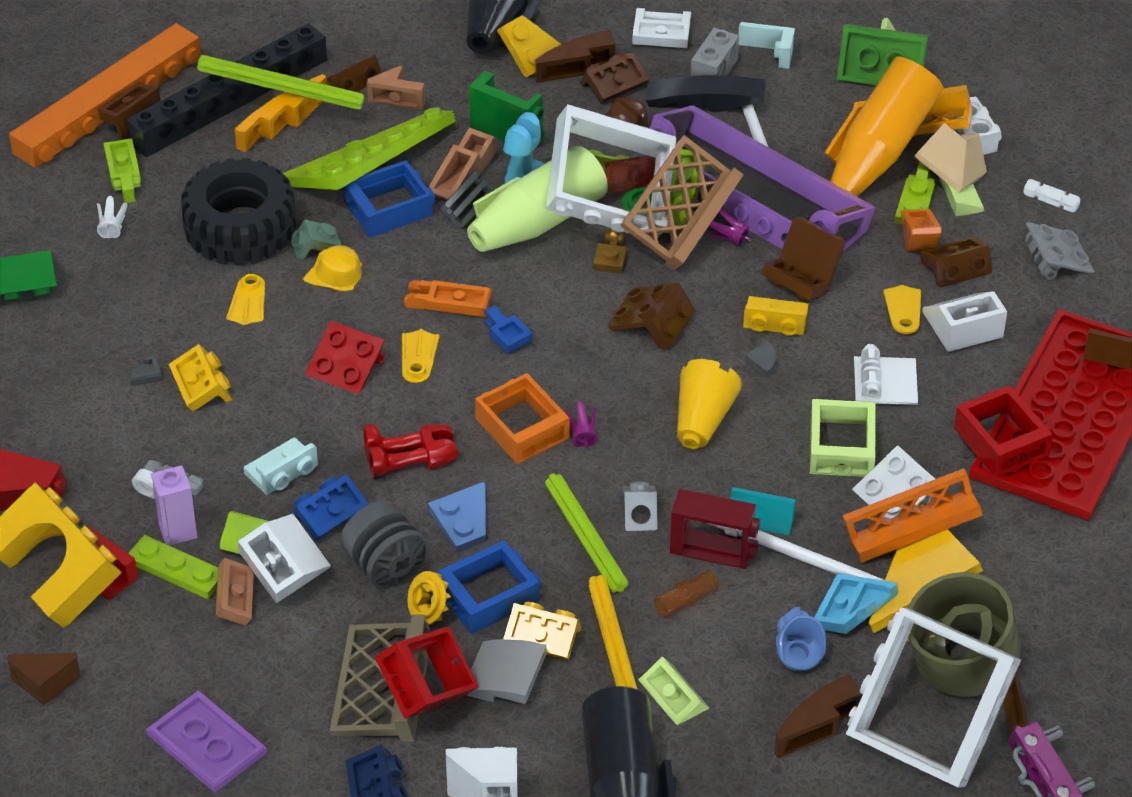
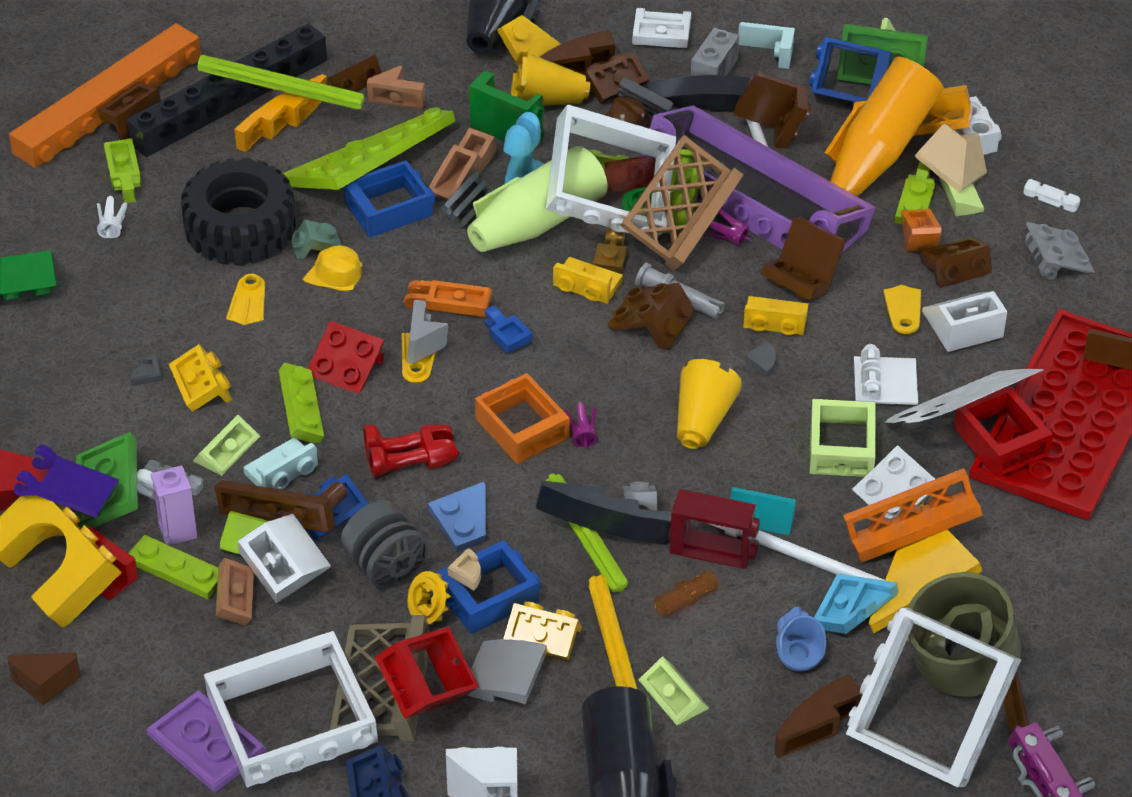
none -> dark purple flag [14,445,119,518]
none -> bright green tile [76,432,138,528]
none -> yellowish green slope [193,415,260,476]
none -> white window [204,631,378,787]
none -> reddish brown piece [214,480,348,533]
none -> lime plate [278,362,324,444]
none -> light grey slope [407,300,448,363]
none -> tan tile [448,548,481,590]
none -> yellow cone [511,51,590,106]
none -> black slope [536,481,671,545]
none -> yellow bracket [553,257,623,304]
none -> dark grey tile [618,77,673,120]
none -> light grey pin [635,262,725,320]
none -> reddish brown bracket [734,72,811,149]
none -> blue window [809,37,894,103]
none -> white piece [885,369,1043,423]

